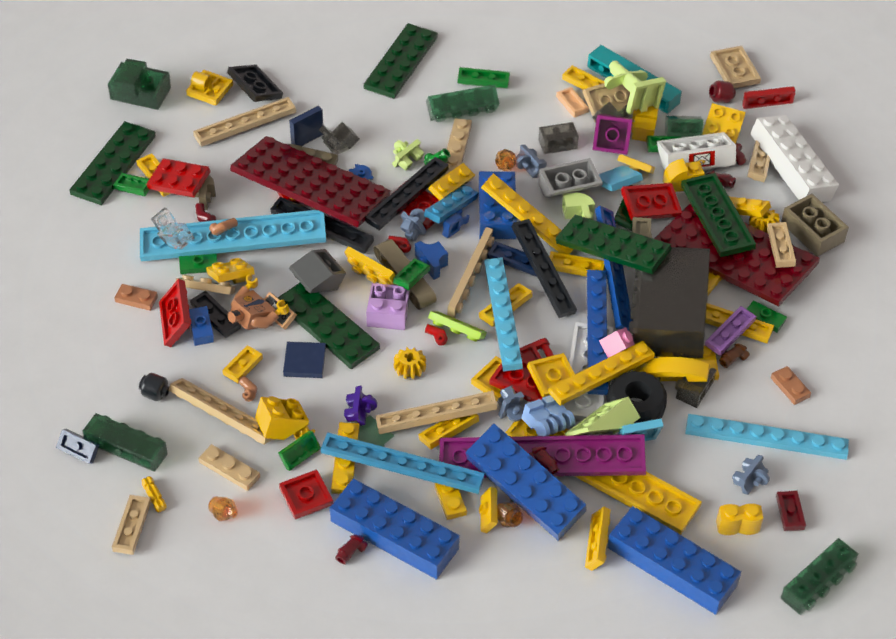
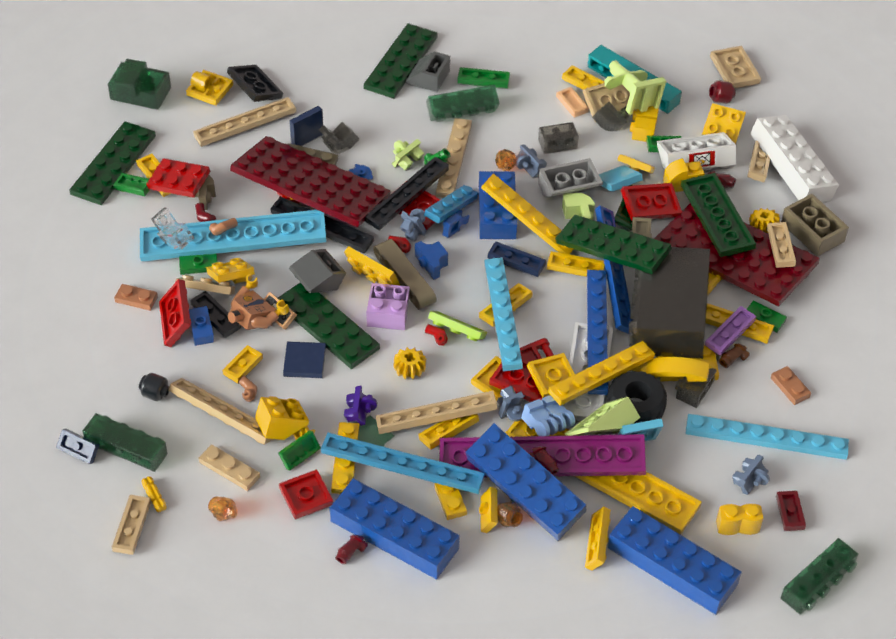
green plate [393,258,430,290] -> none
yellow plate [429,163,475,200] -> none
tan plate [447,227,495,318] -> none
black plate [511,219,577,318] -> none
magenta brick [592,113,633,155] -> none
bright pink brick [599,327,635,358] -> none
clear green brick [665,116,703,137] -> none
yellow plate [729,196,771,218] -> none
dark red arm [736,143,746,165] -> none
red plate [742,86,796,109] -> none
none -> dark grey slope [406,51,450,92]

